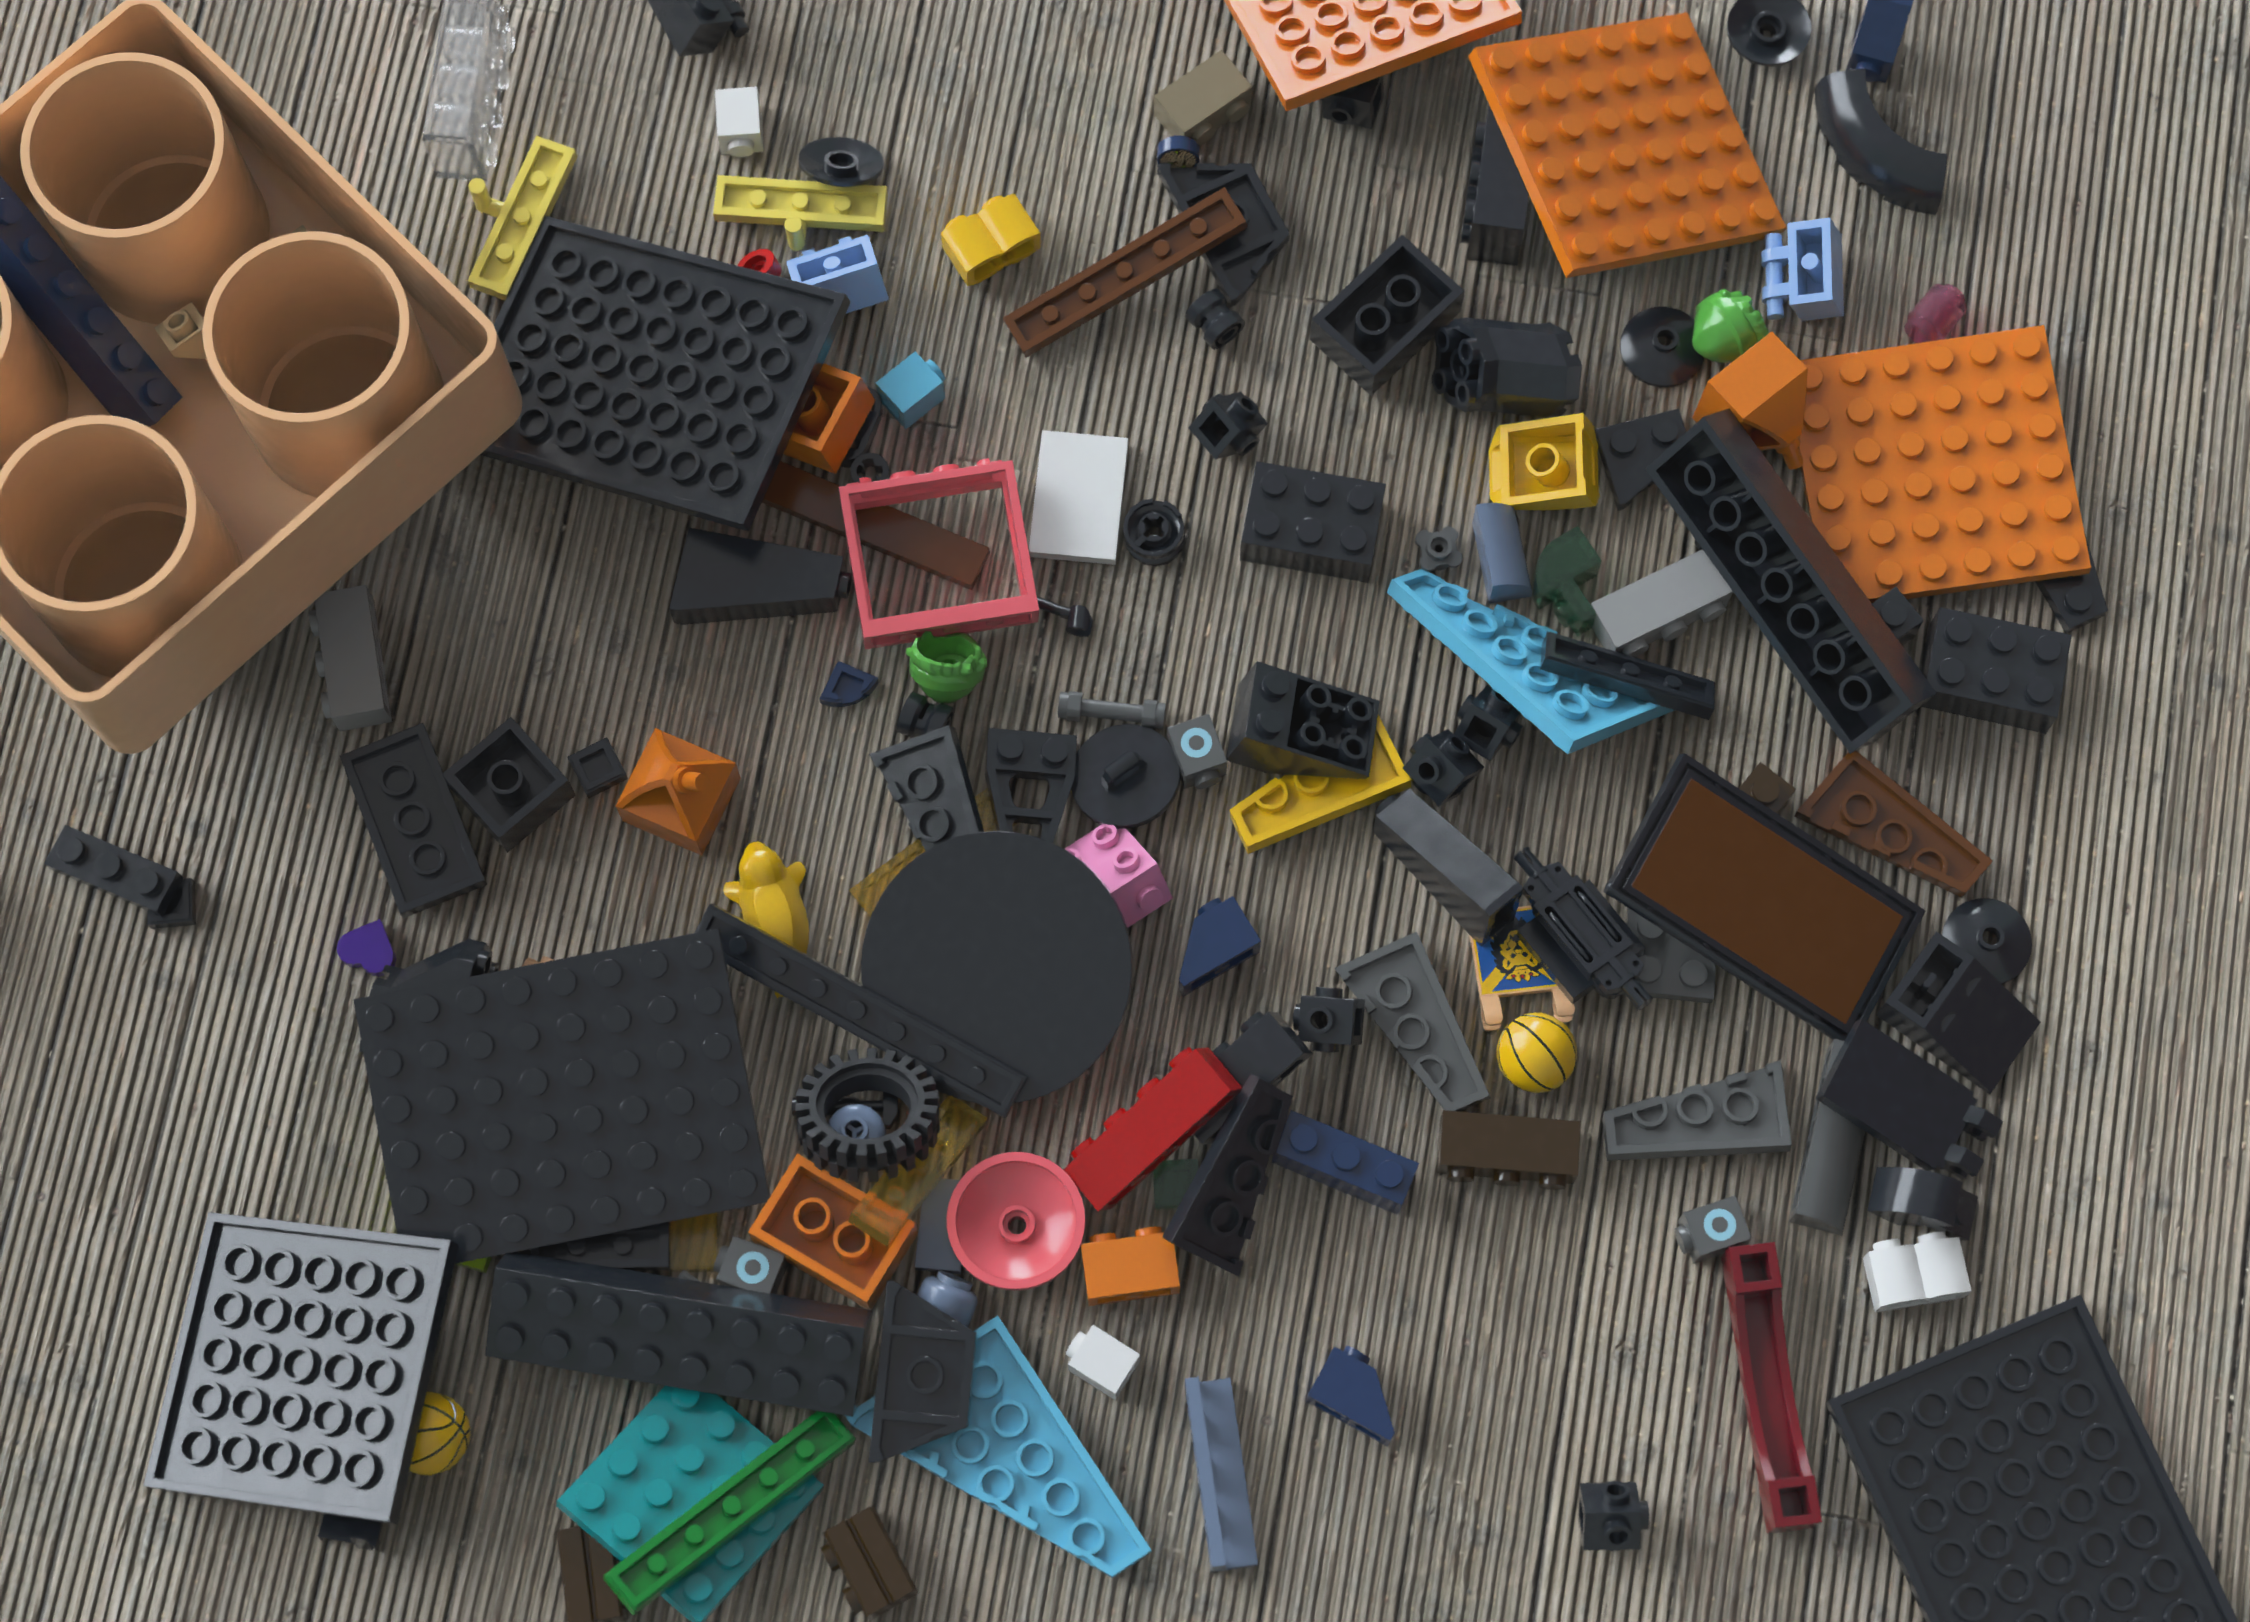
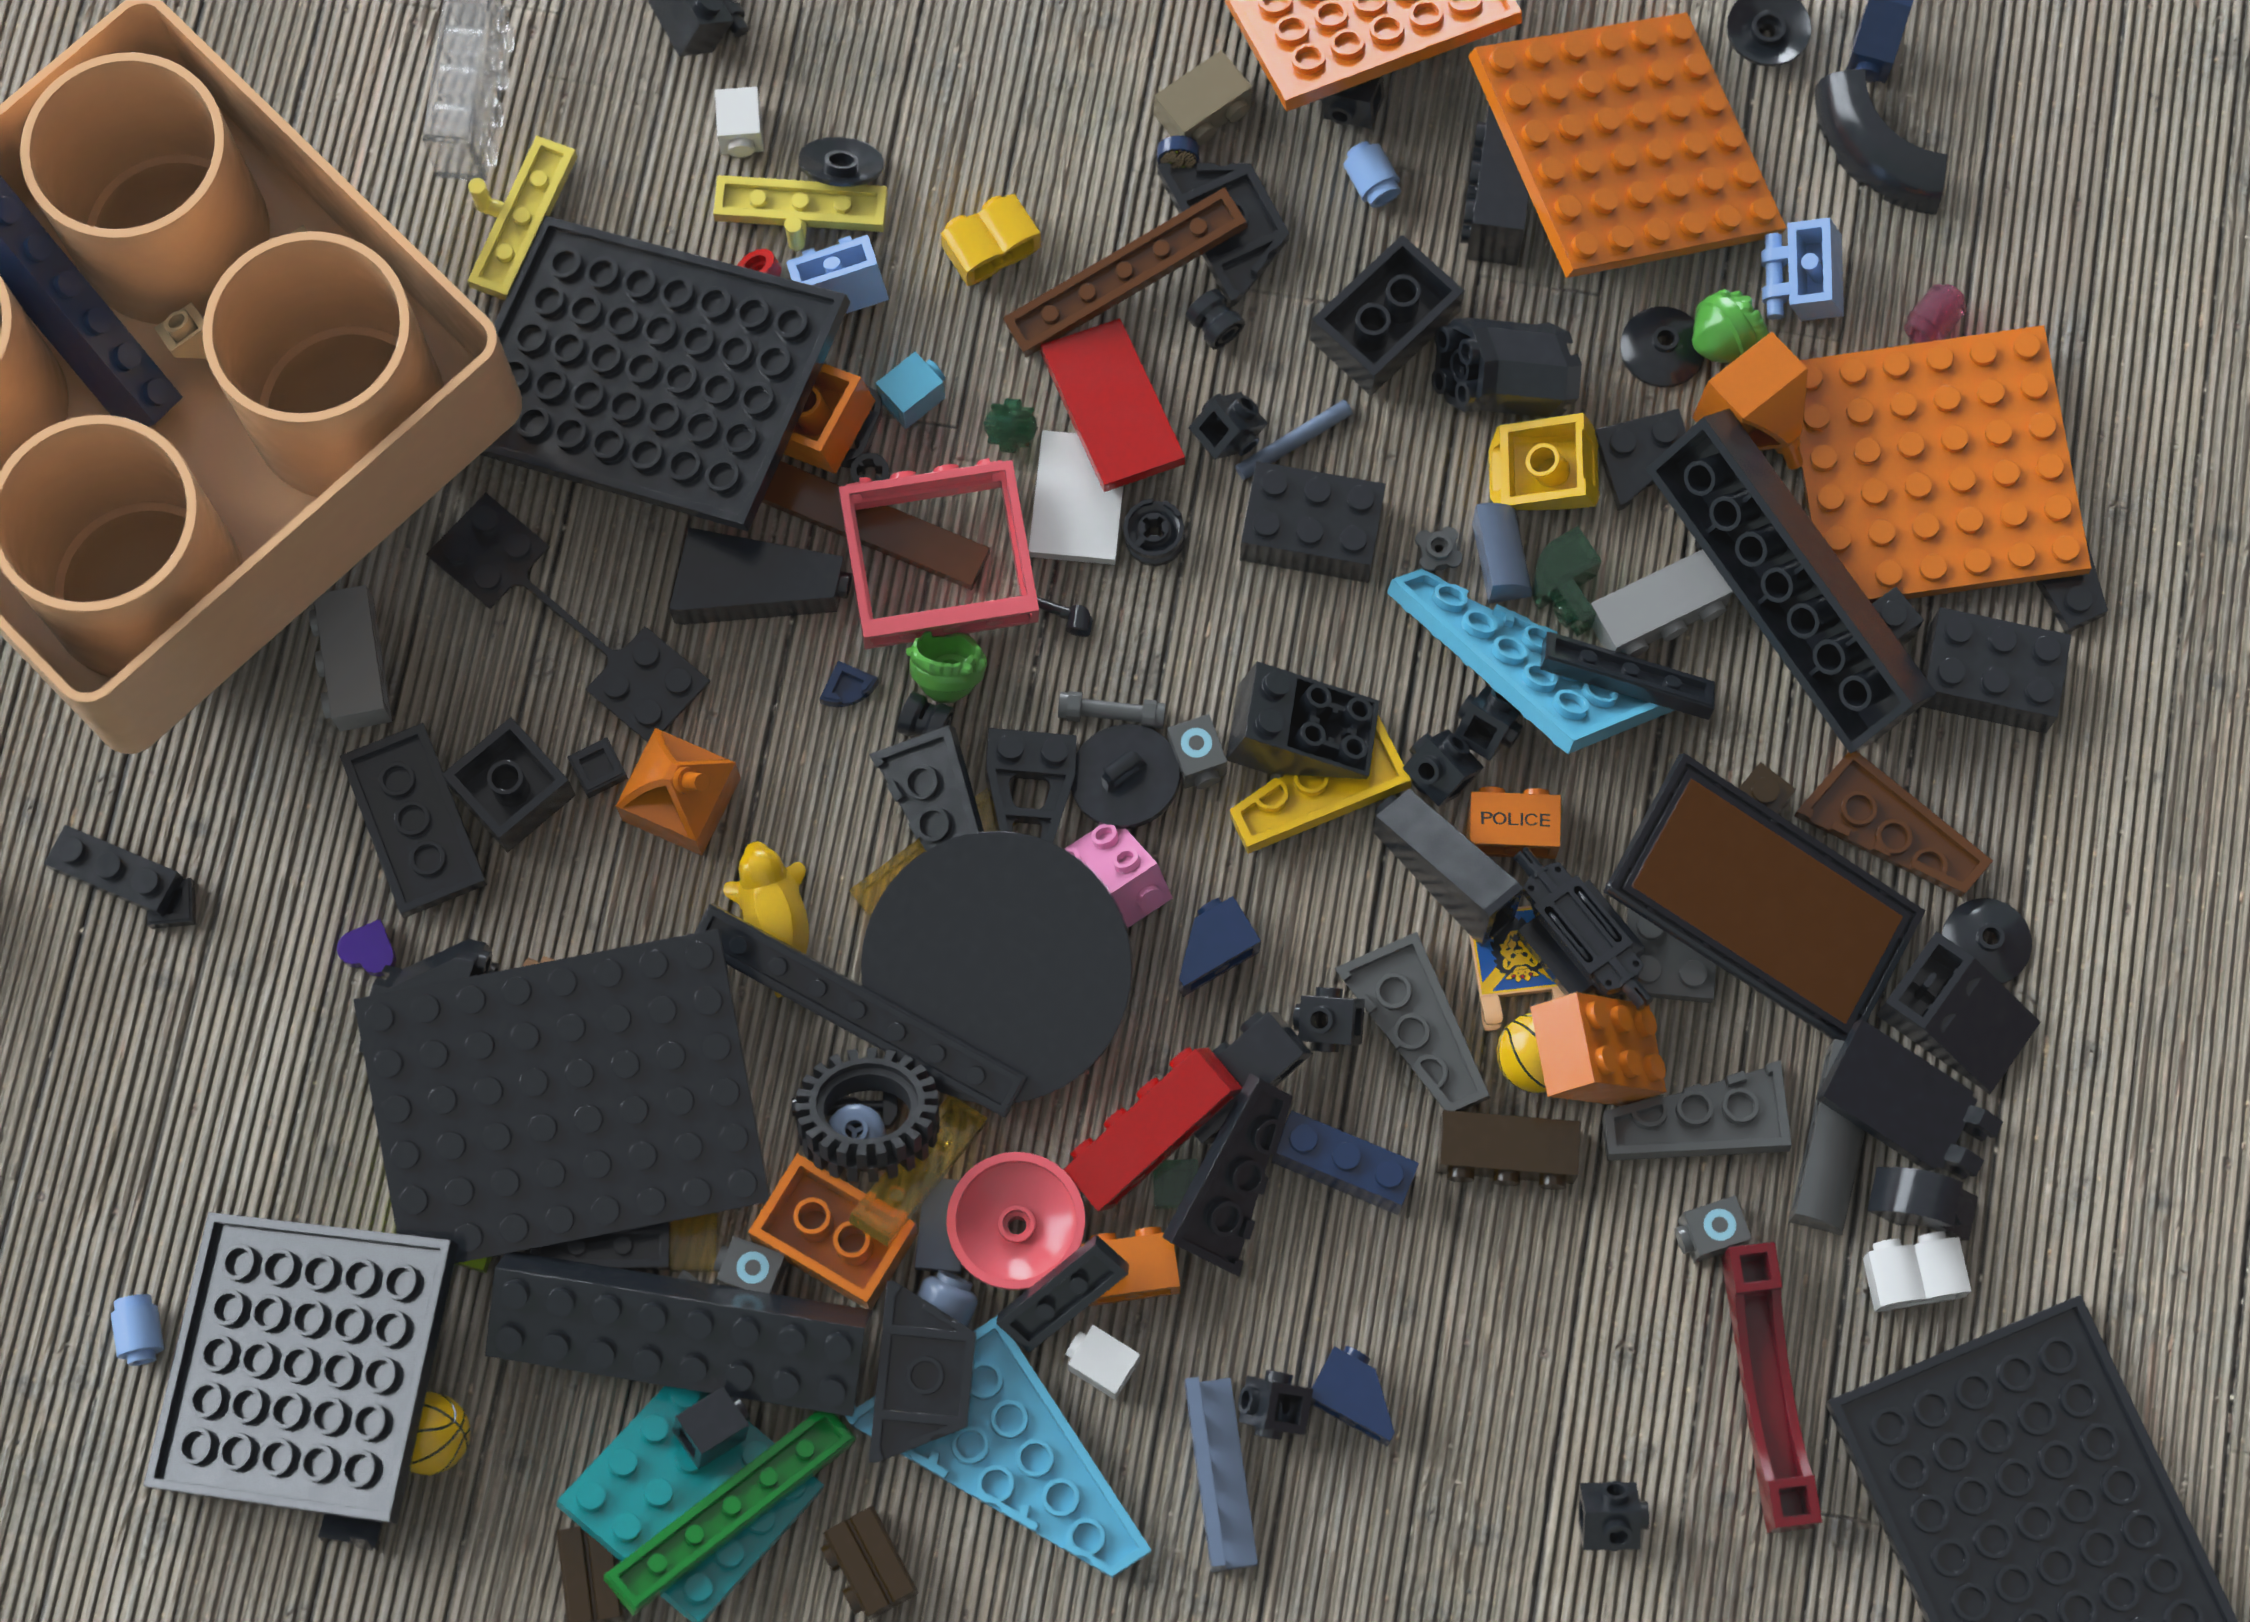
none -> light blue brick [111,1294,164,1366]
none -> black hinge [426,493,710,743]
none -> black brick [673,1387,750,1469]
none -> clear green gear [983,398,1038,453]
none -> black plate [996,1235,1129,1353]
none -> red tile [1040,318,1185,492]
none -> sand blue bar [1235,399,1353,480]
none -> black brick [1238,1369,1313,1440]
none -> light blue brick [1343,141,1401,208]
none -> orange brick [1467,786,1561,859]
none -> orange brick [1530,992,1667,1106]

